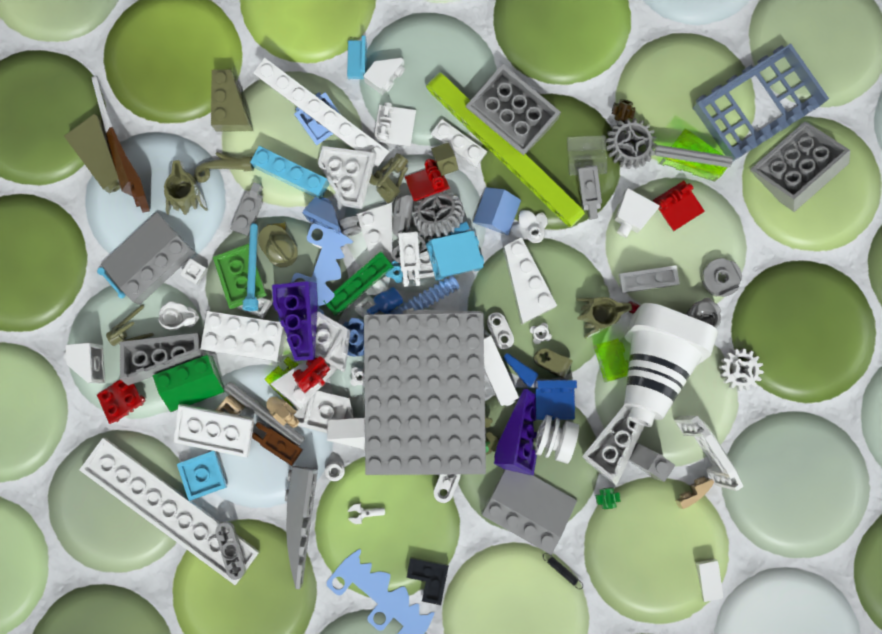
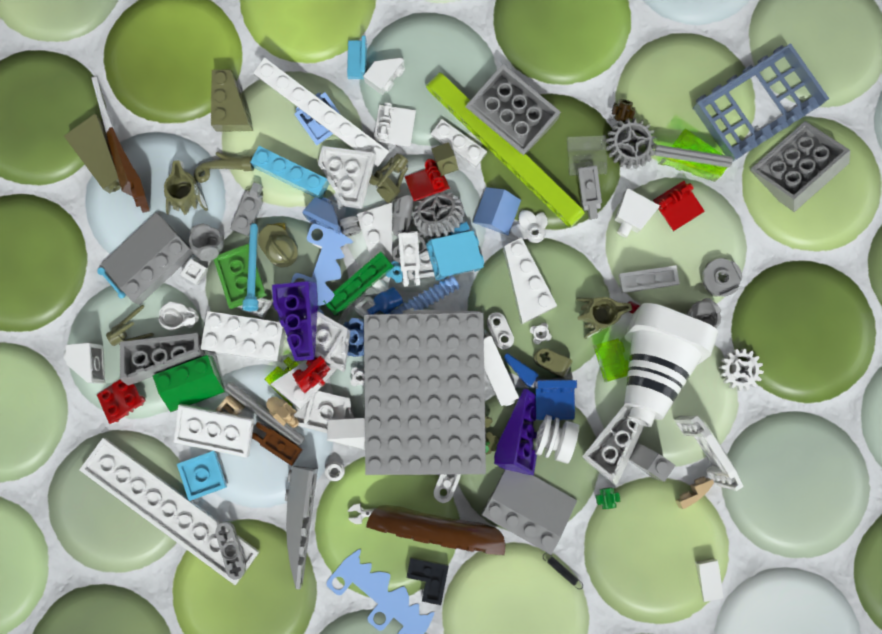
none -> light grey hair [189,223,224,261]
none -> reddish brown brick [366,505,505,555]

